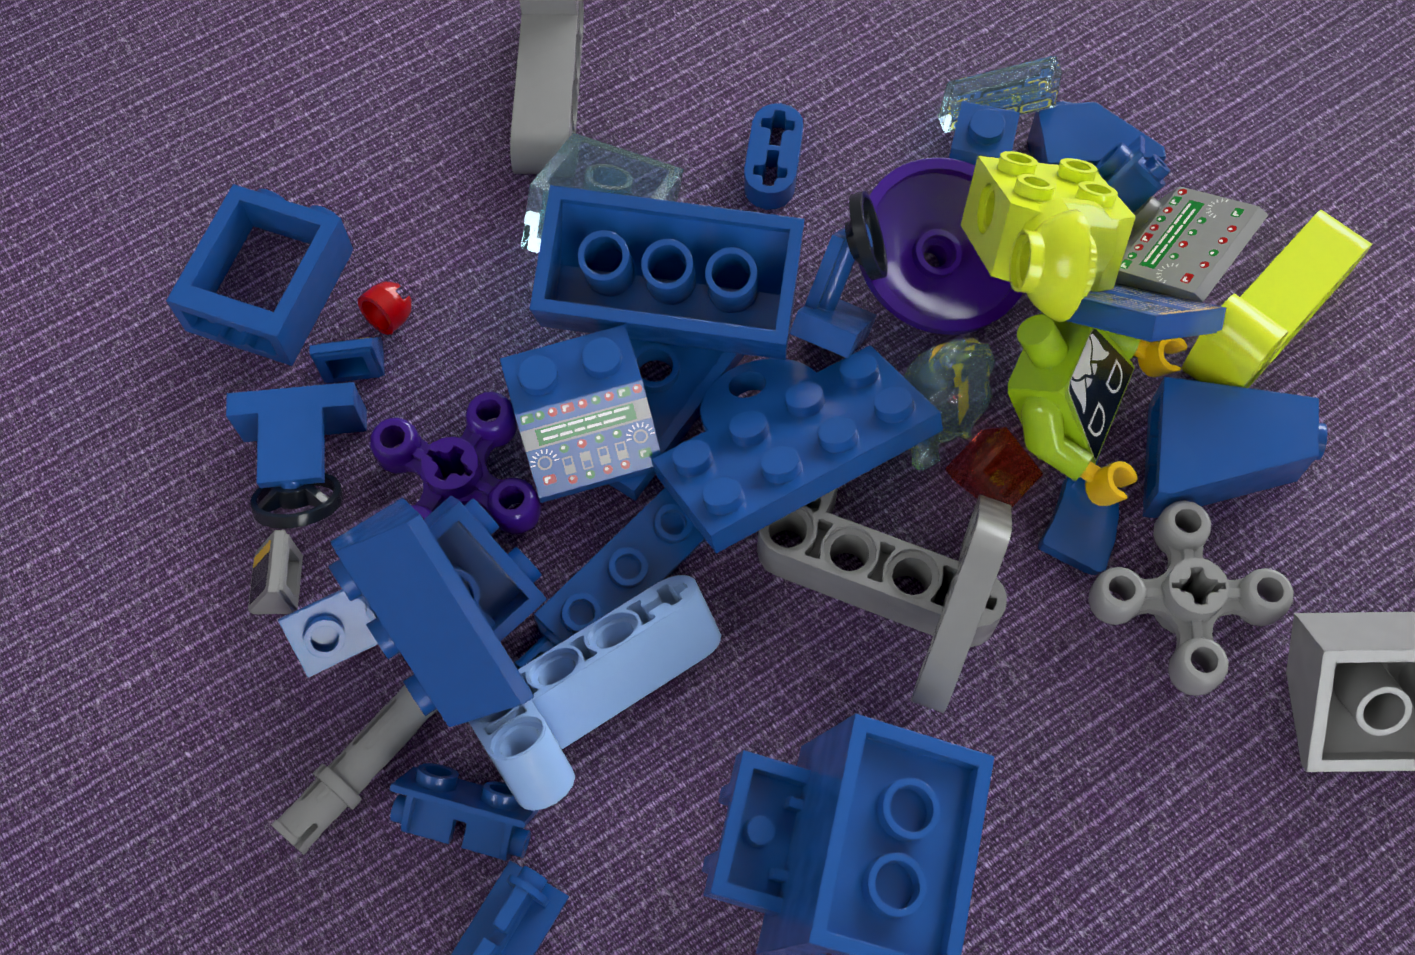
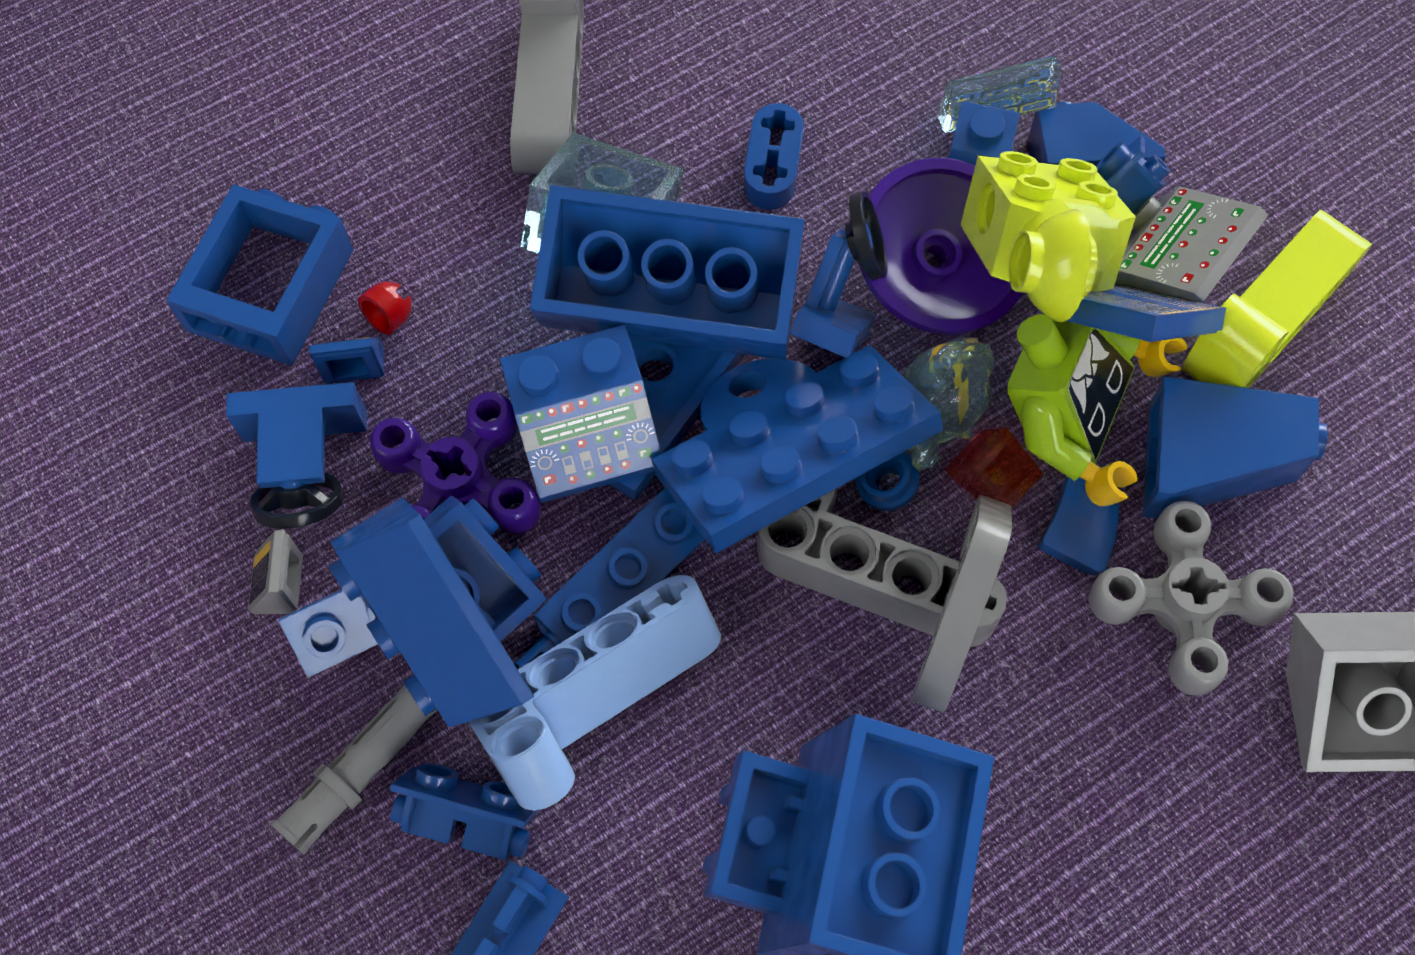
none -> blue plate [856,452,920,511]

